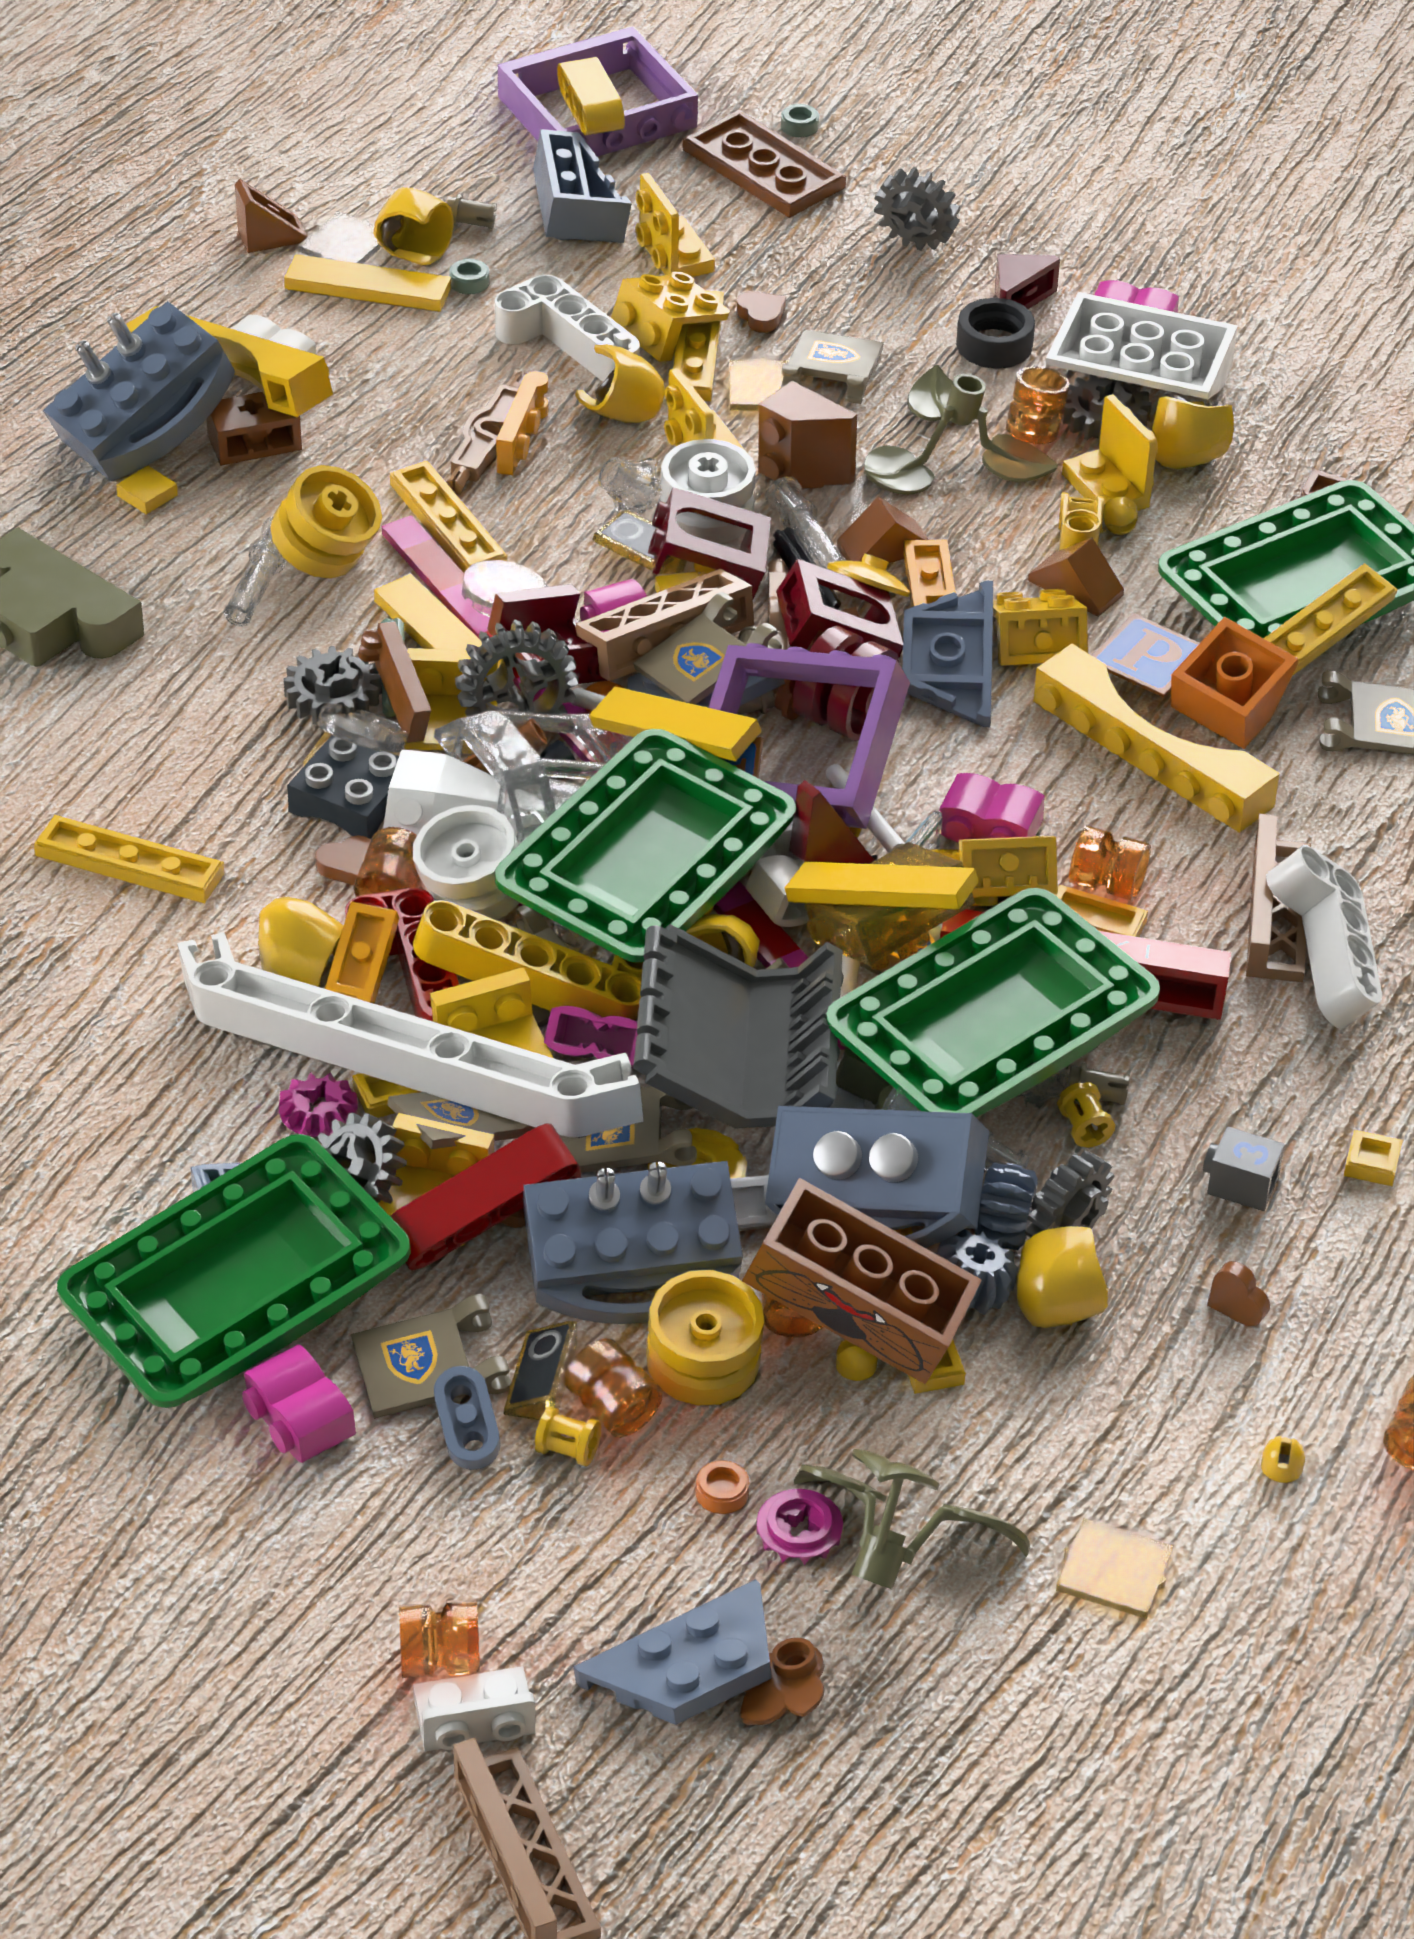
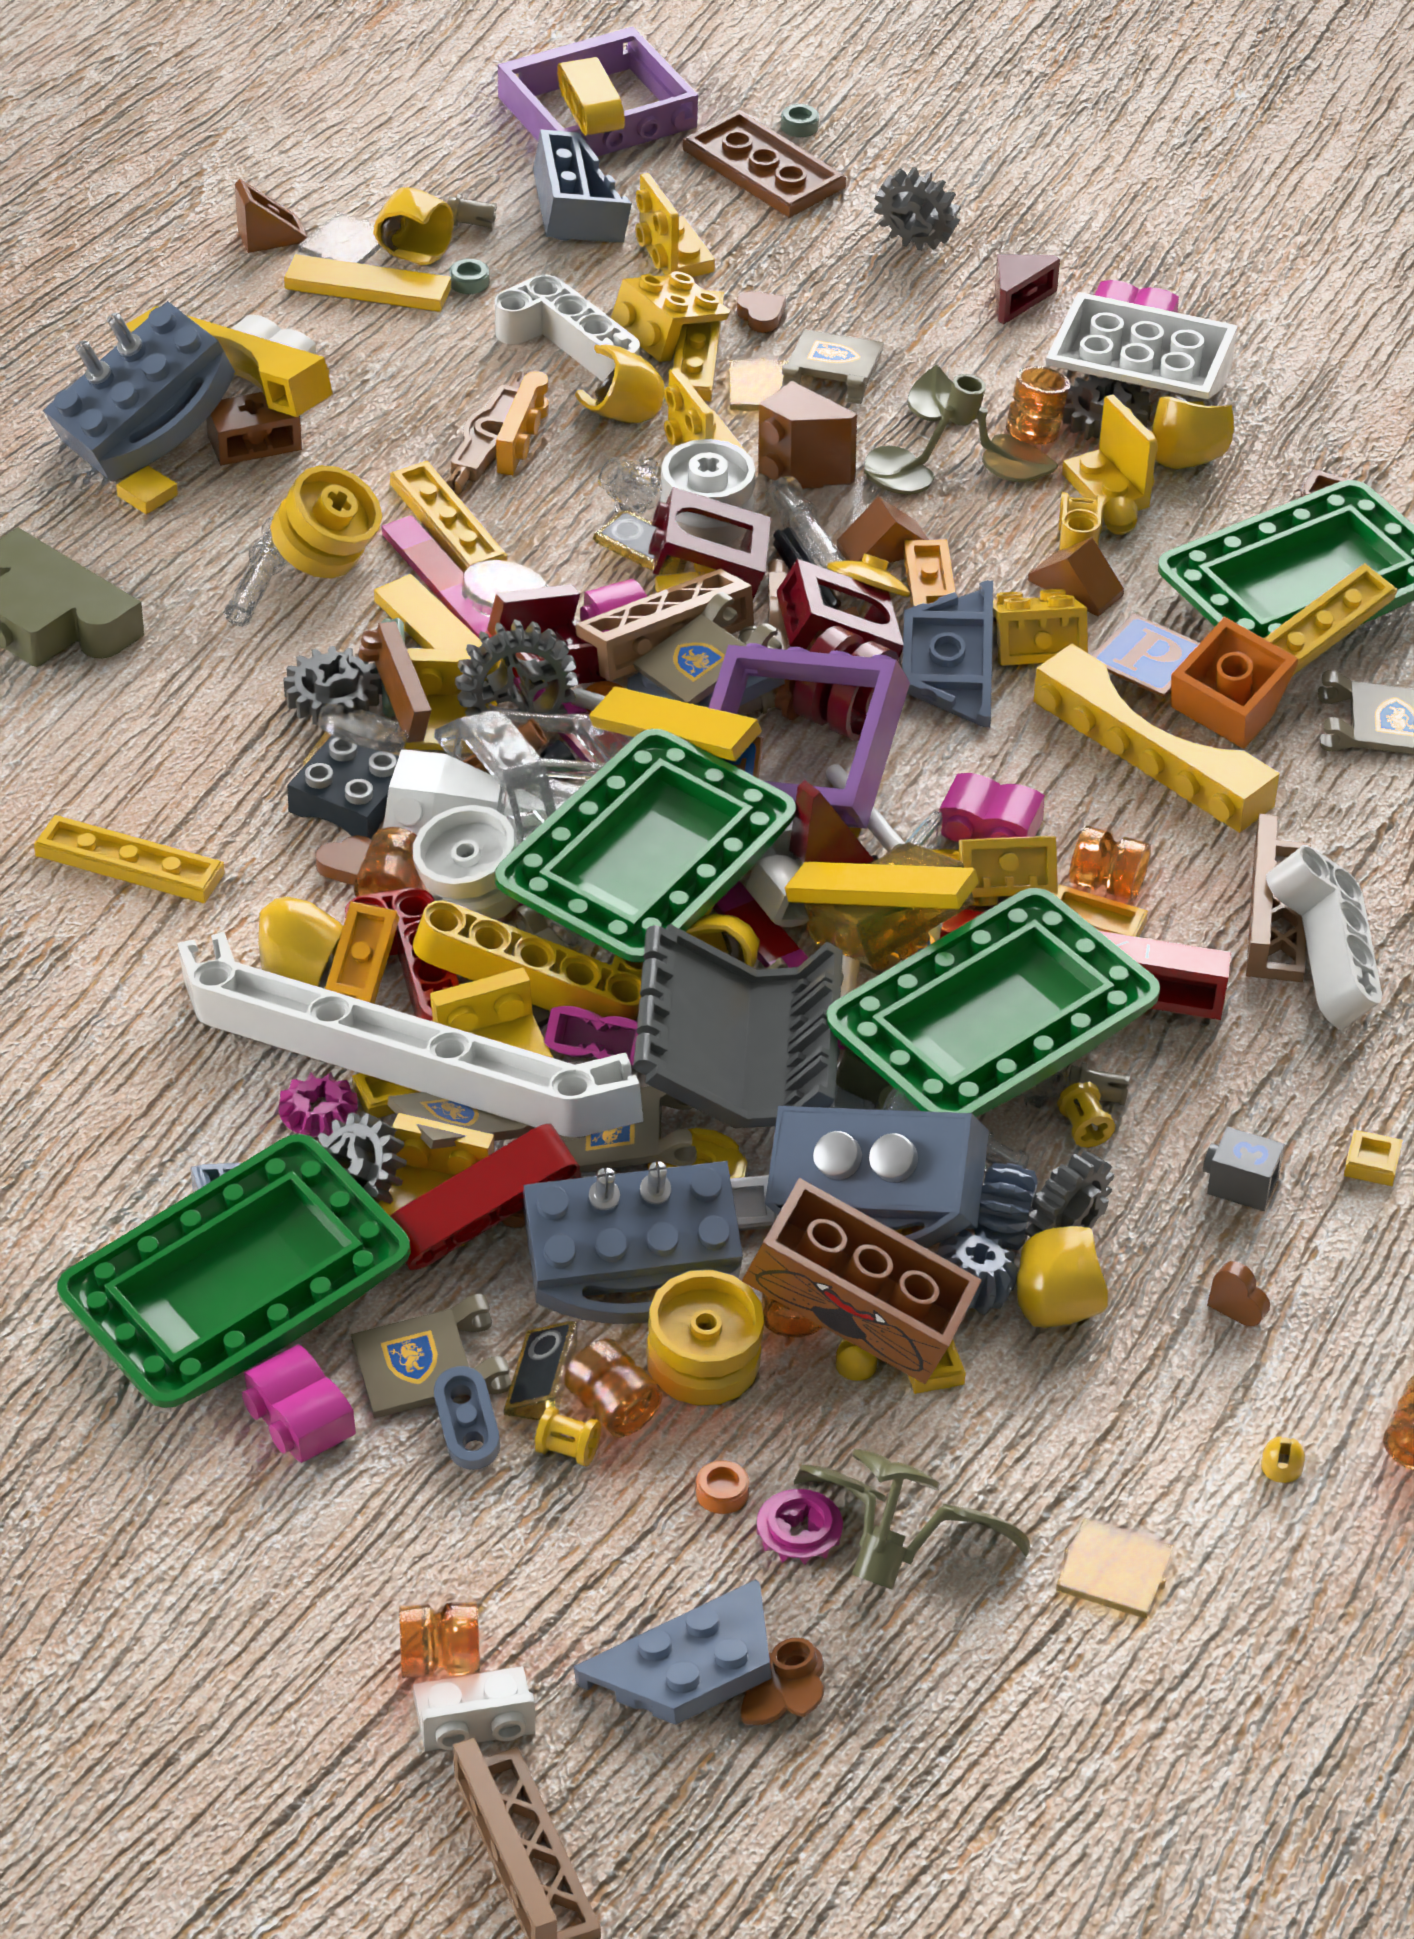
black tyre [956,297,1035,369] -> none

